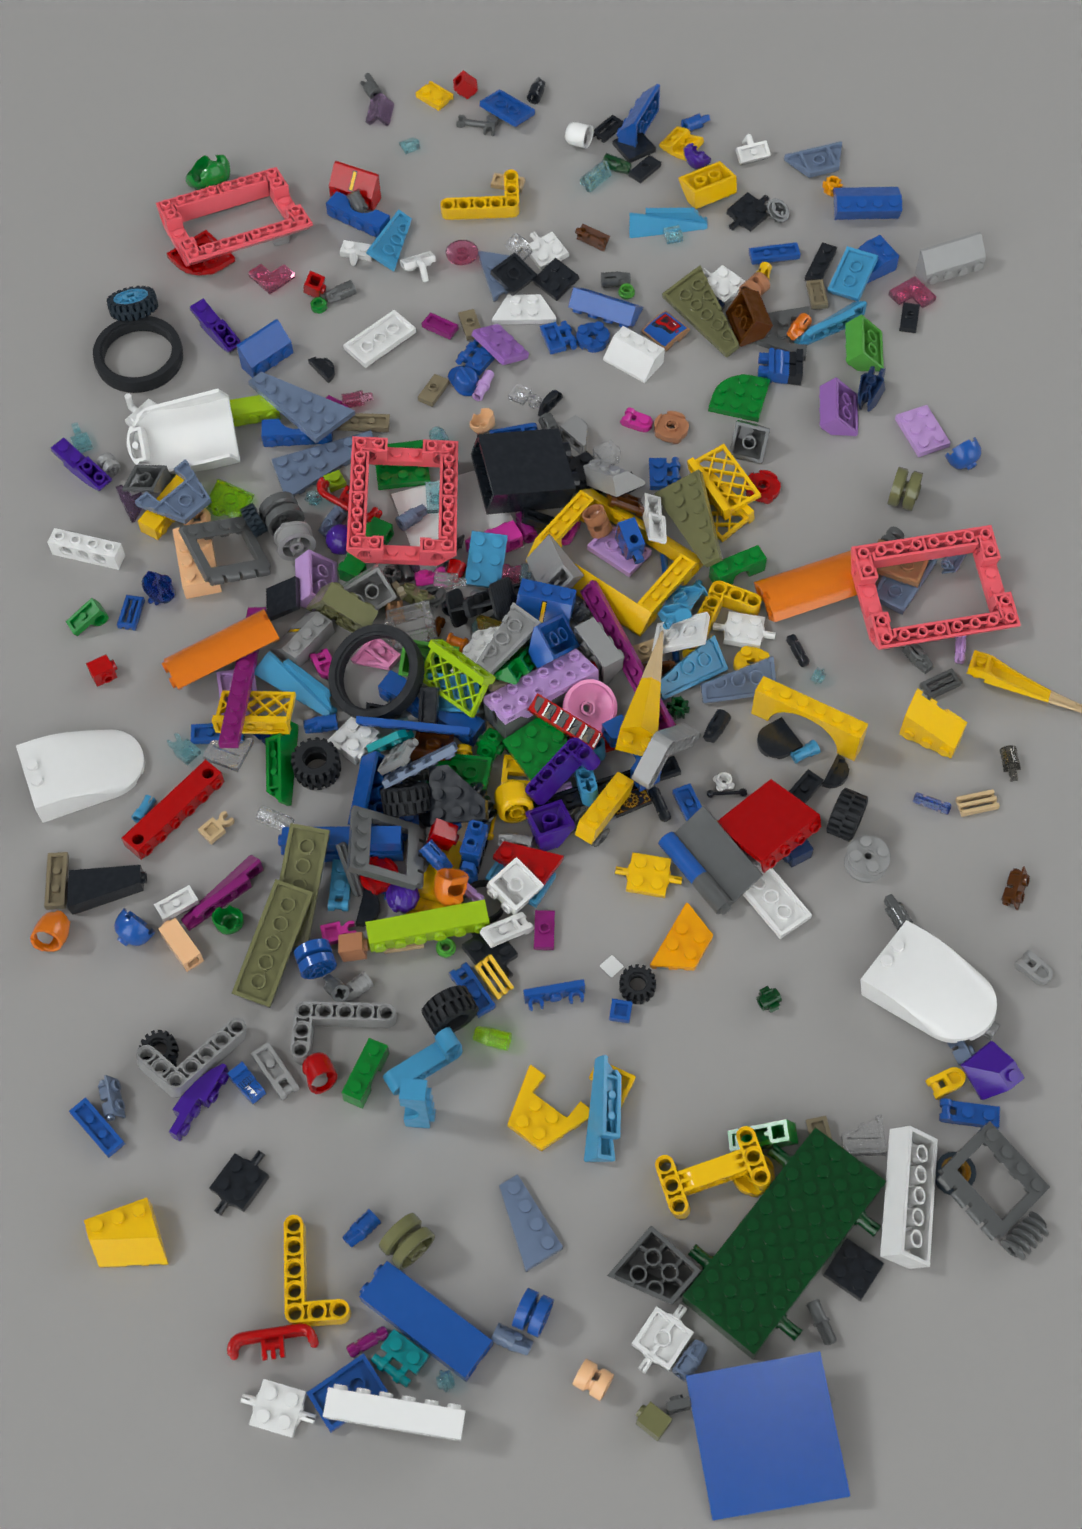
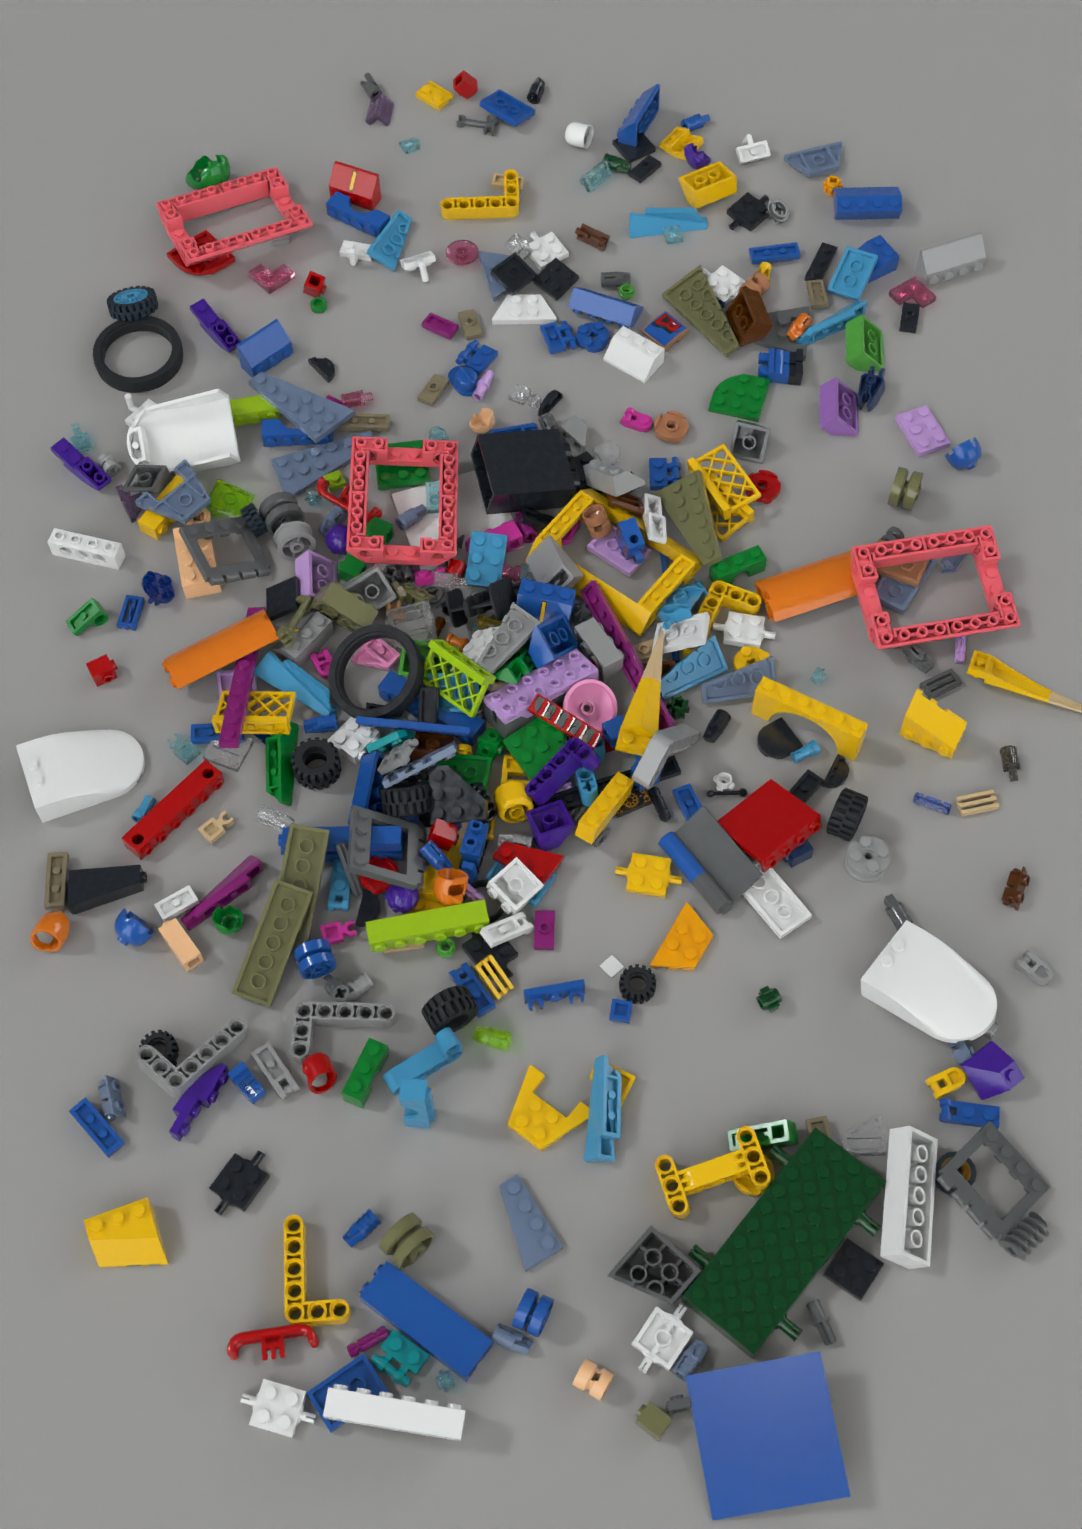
dark grey hinge [325,280,357,303] -> none
nougat brick [338,932,370,962] -> none
white plate [343,310,416,368] -> none
dark grey hinge [346,189,369,213] -> none
medium lavender plate [472,324,529,365] -> none
black tile [593,114,623,143] -> none
black axle [786,634,810,667] -> none
none -> olive hinge [276,595,312,649]

